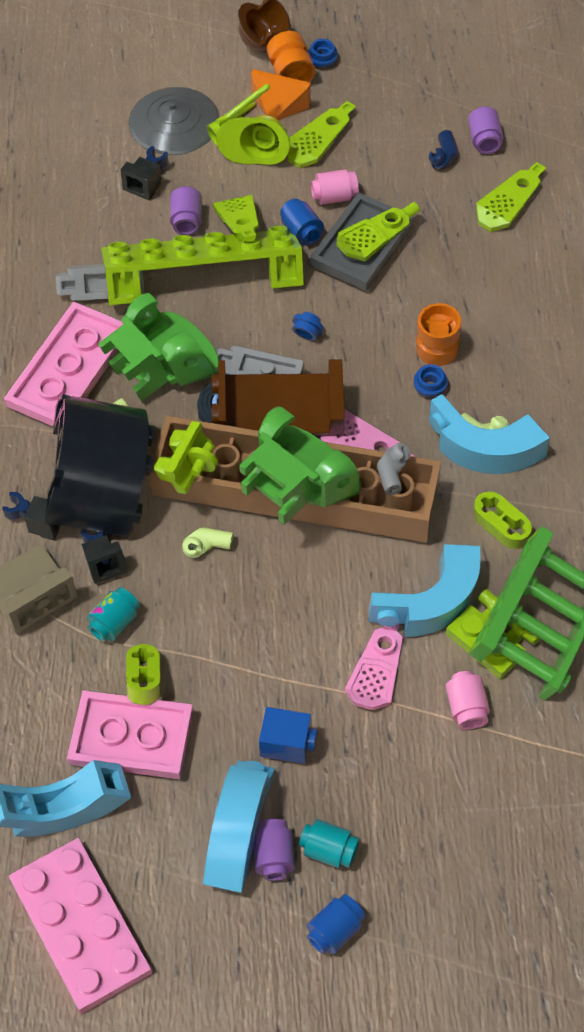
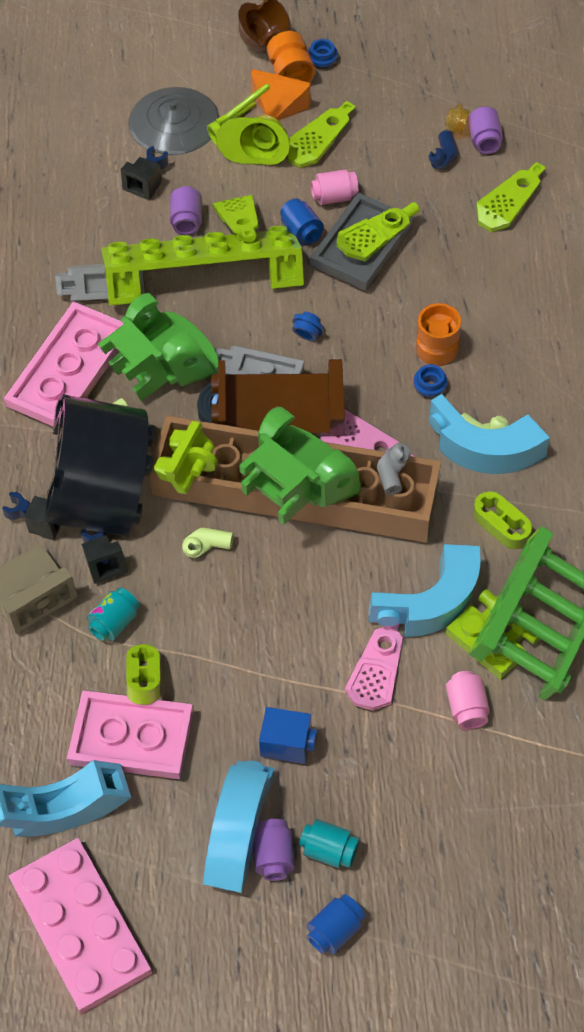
none -> clear yellow plate [444,103,469,134]

